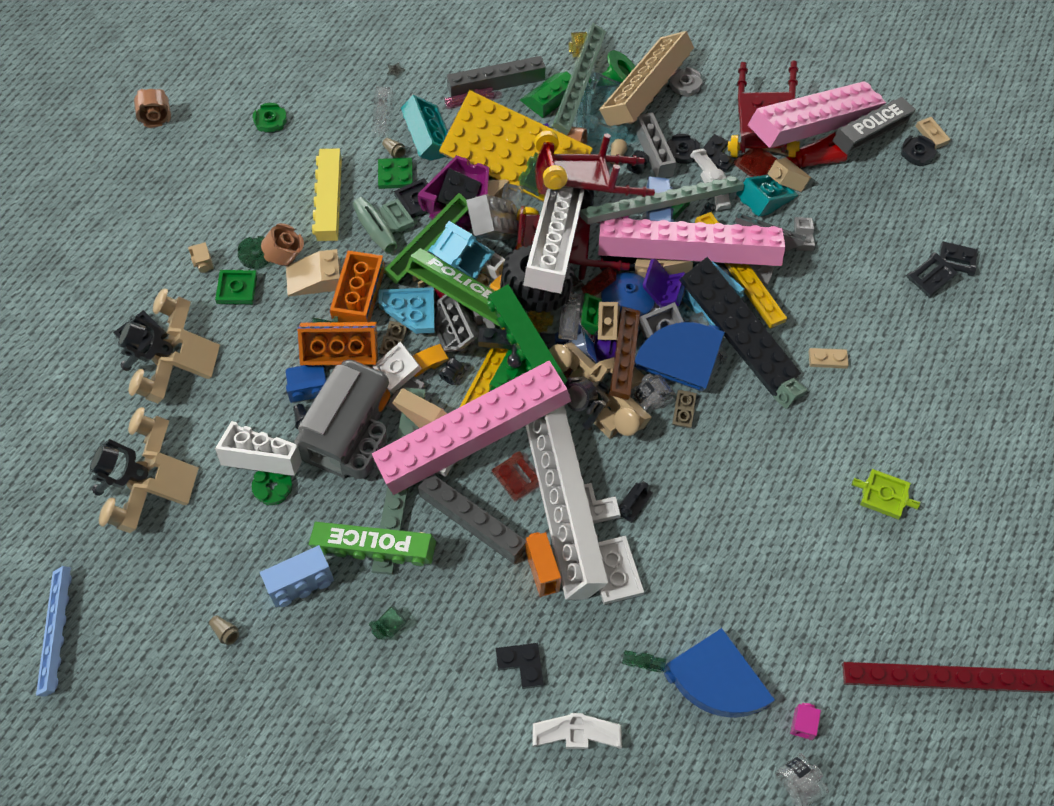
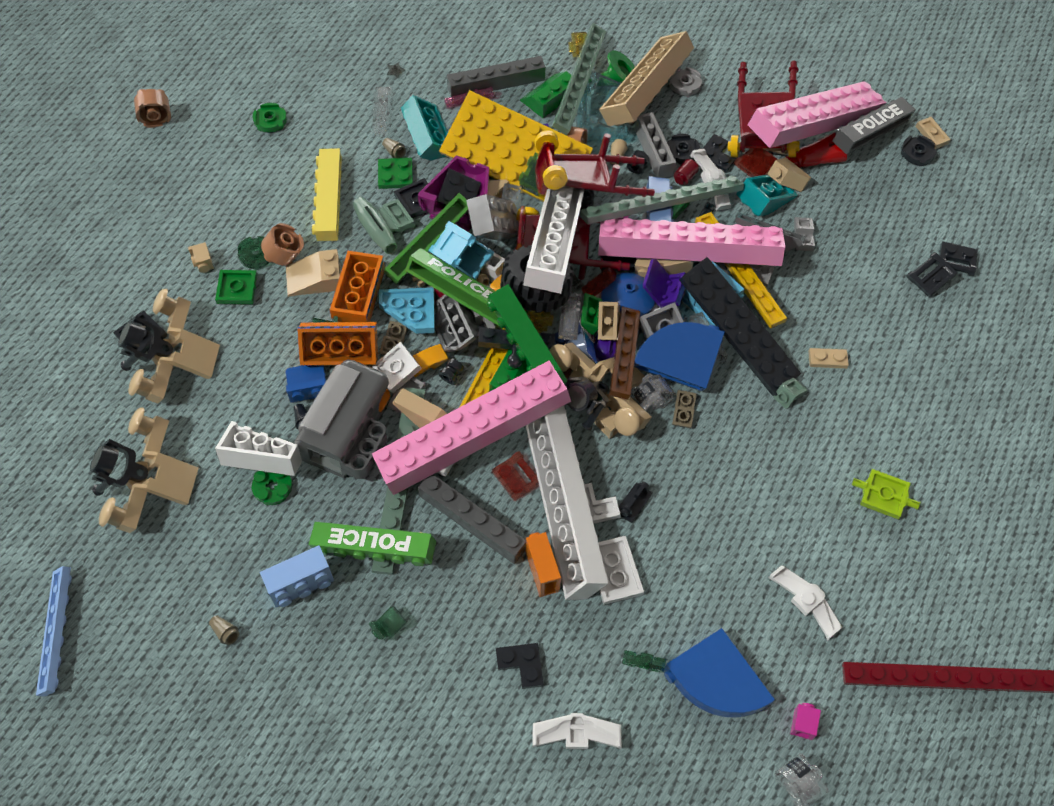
none -> dark red brick [674,159,699,185]
none -> white plate [769,566,843,640]

